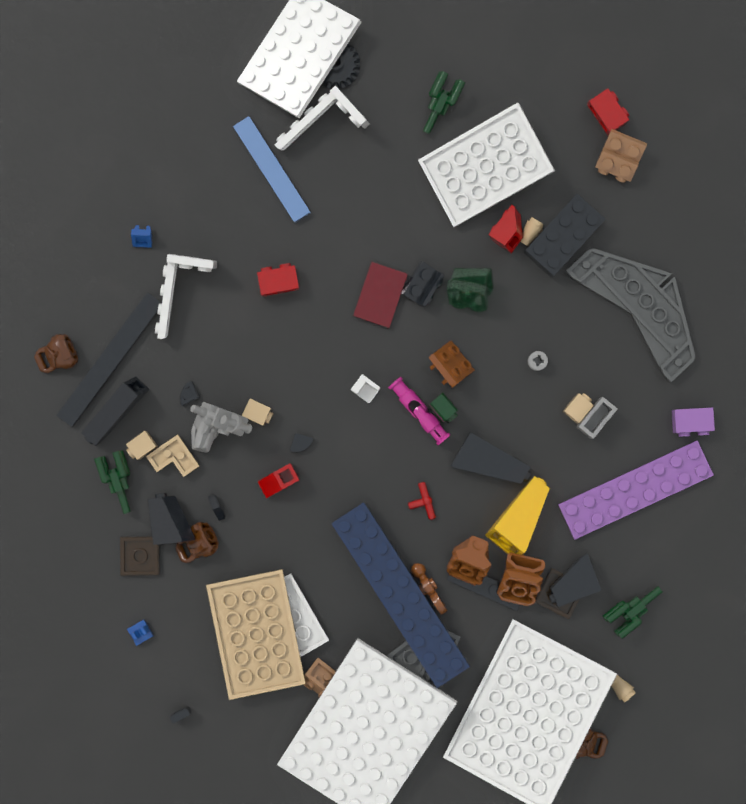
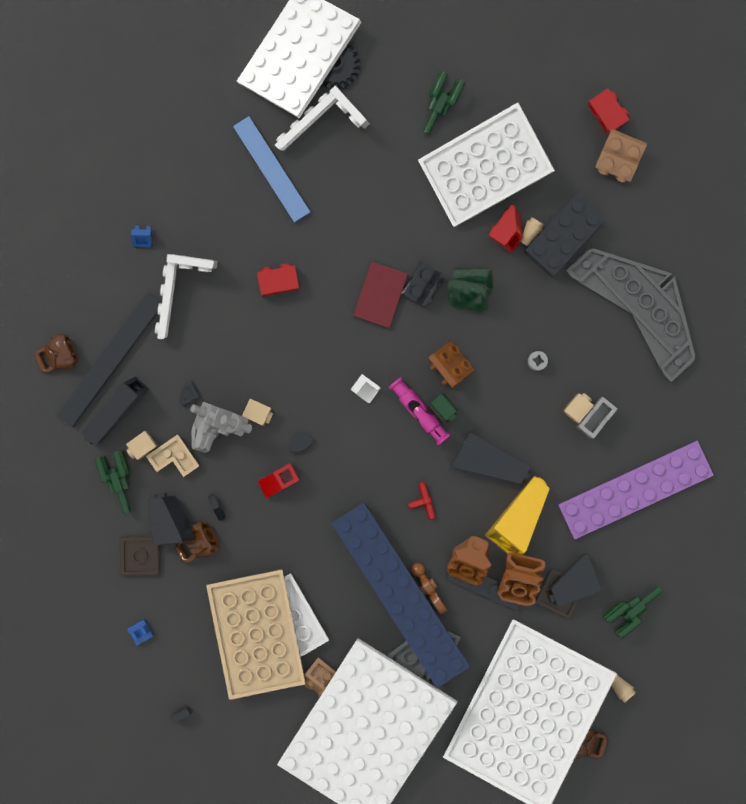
medium lavender brick [672,408,715,437] -> none

